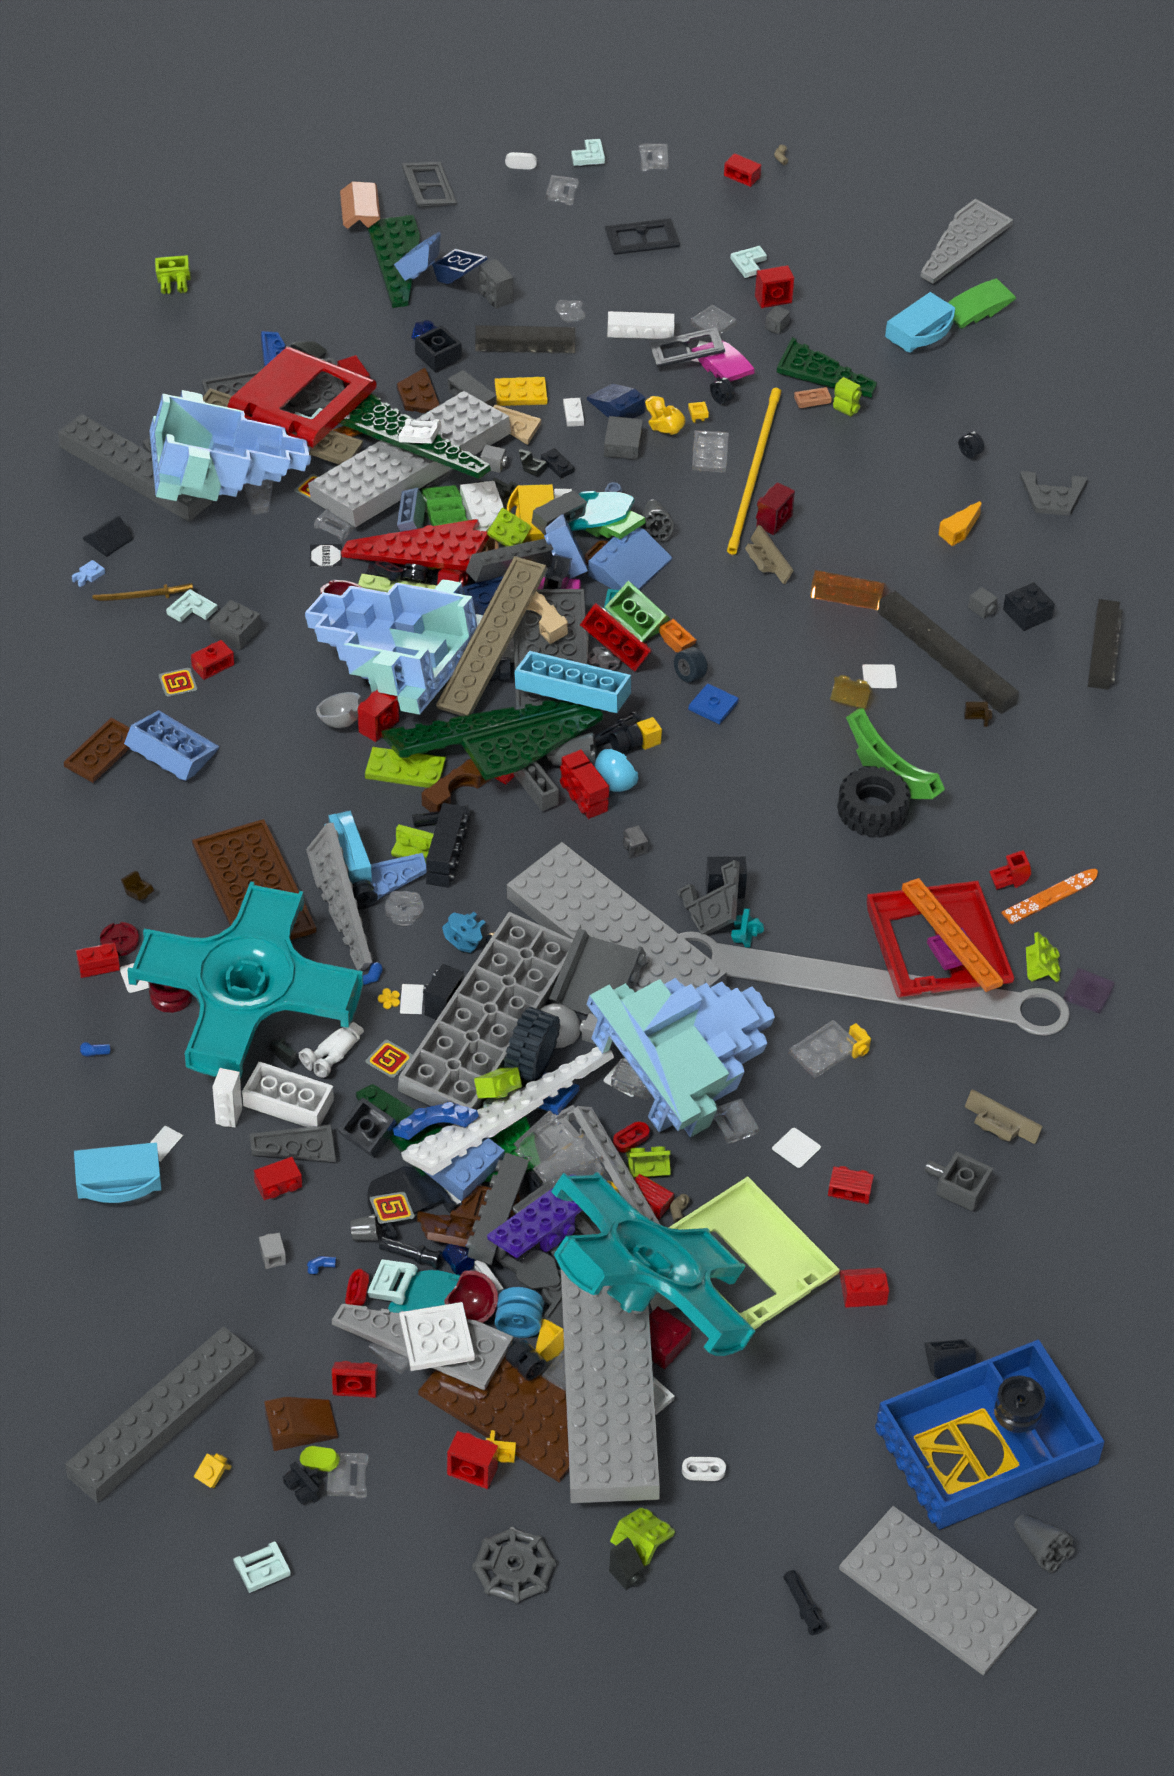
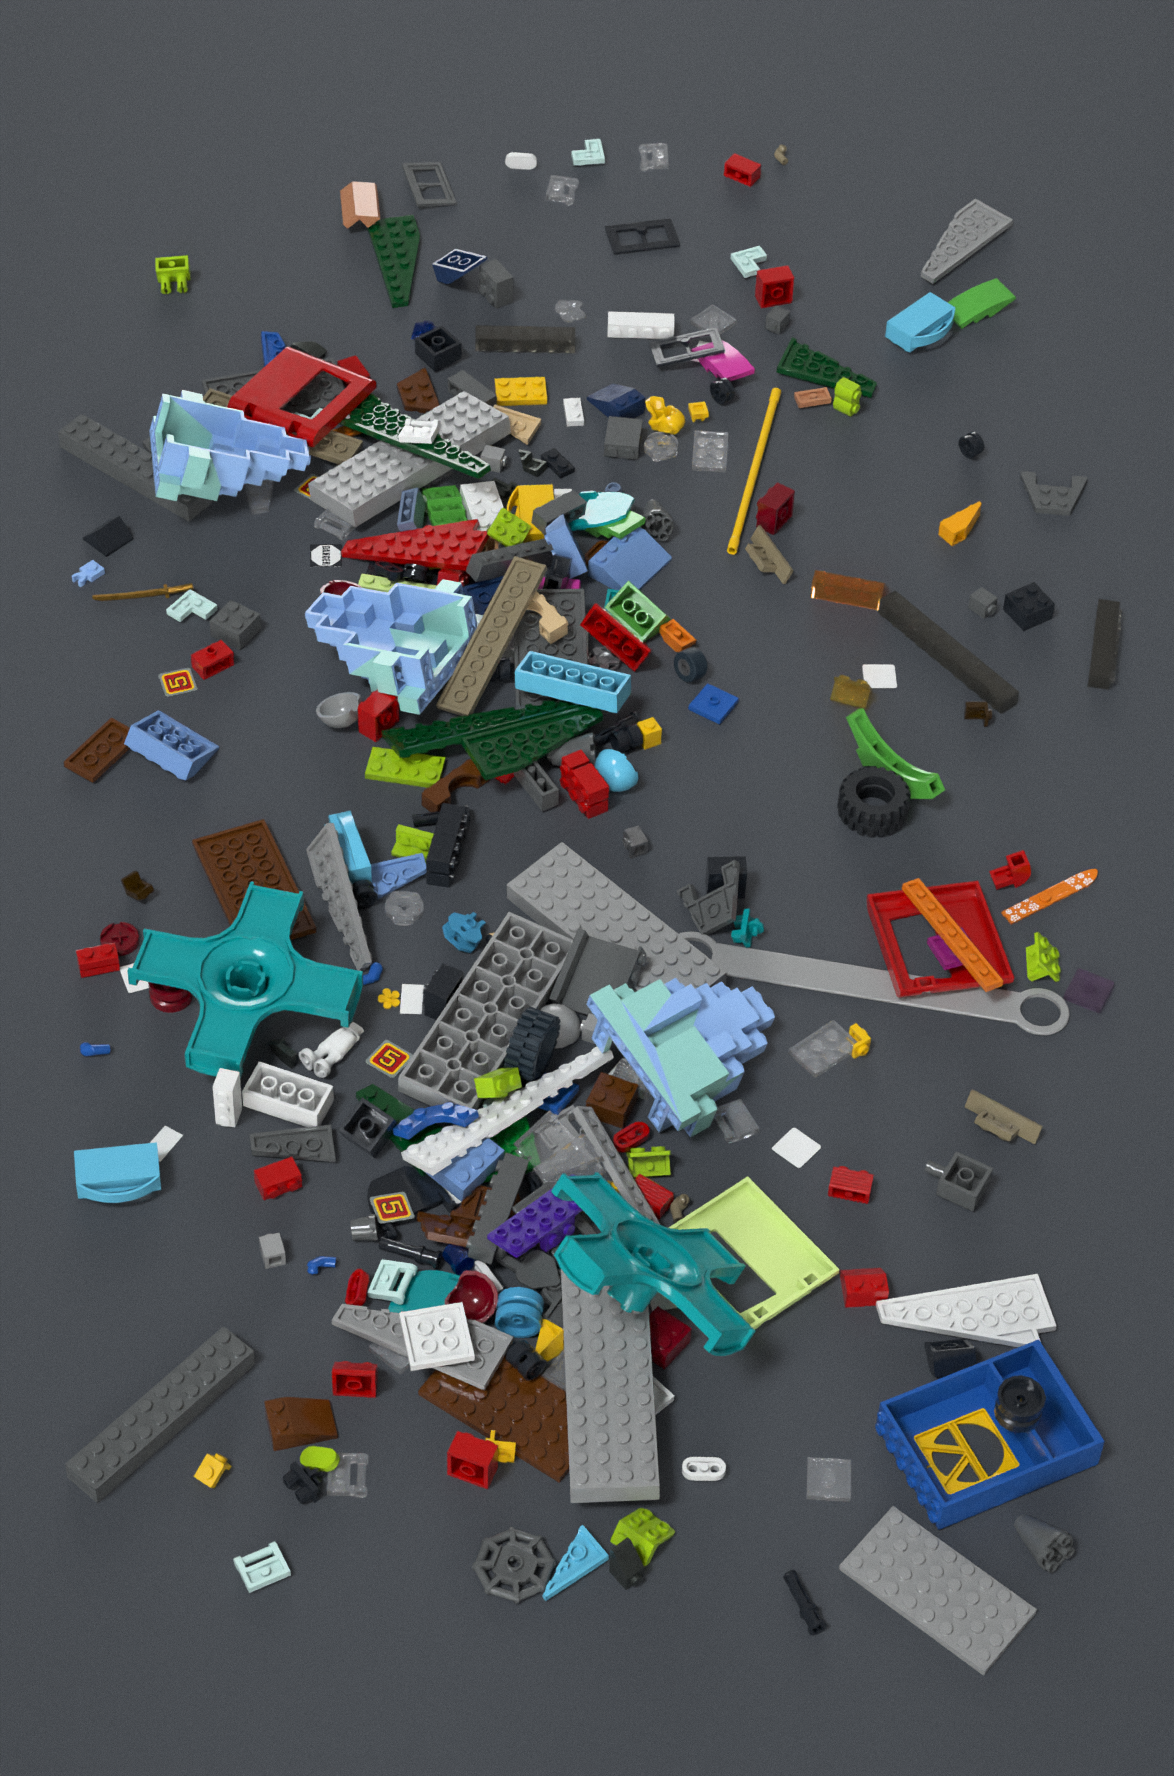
medium blue wedge [394,232,441,281] -> none
none -> medium azure wing [542,1525,609,1601]
none -> reddish brown brick [586,1072,639,1129]
none -> clear plate [644,432,678,462]
none -> clear plate [806,1457,851,1502]
none -> white wing [876,1274,1056,1347]

